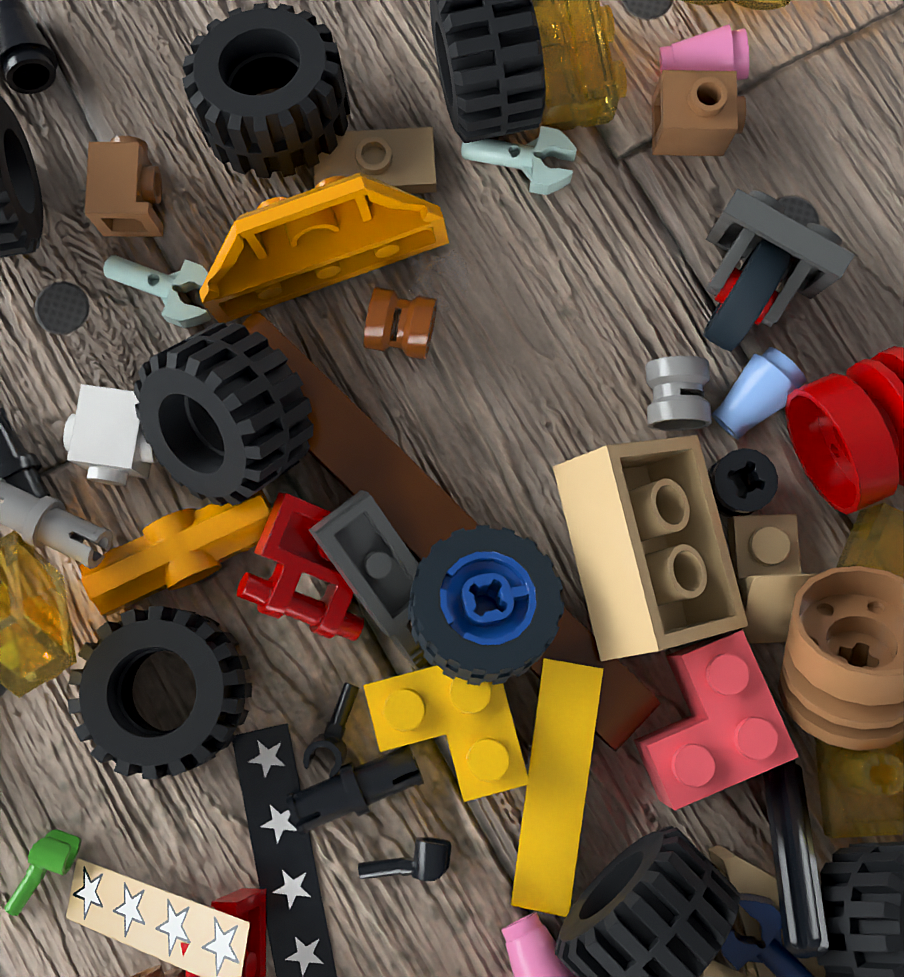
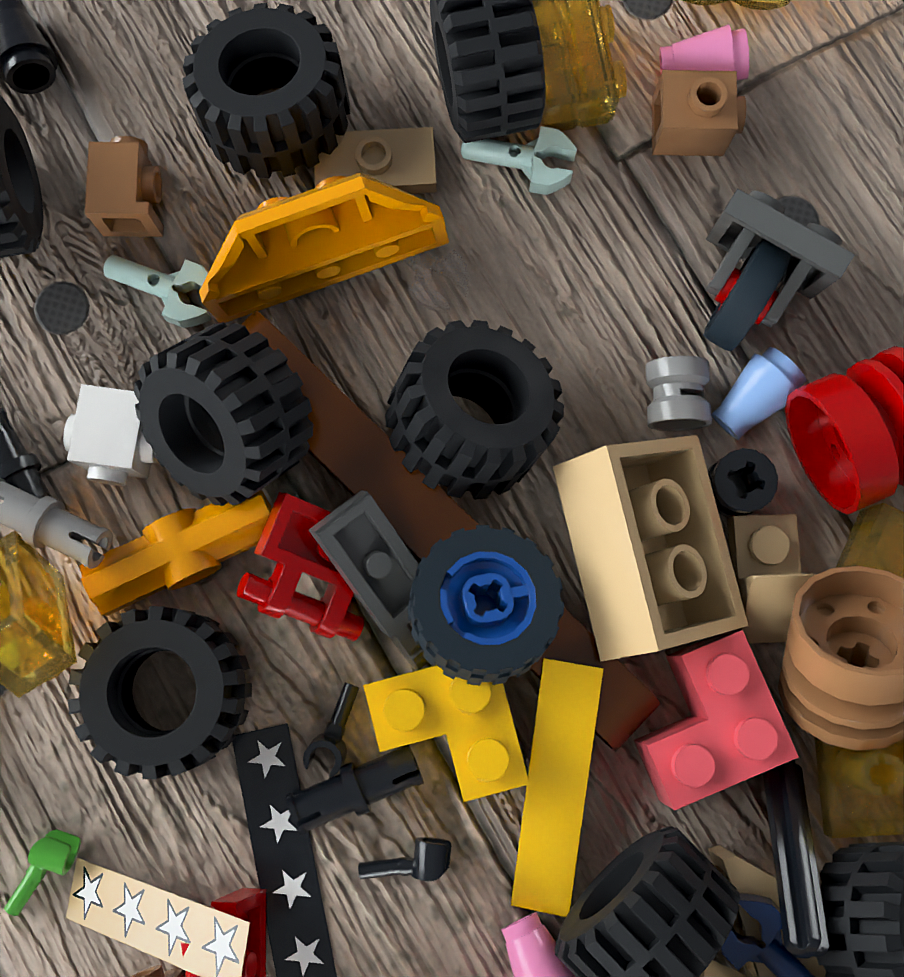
dark orange wheel [363,287,438,360] -> none
none -> black tyre [385,320,564,500]

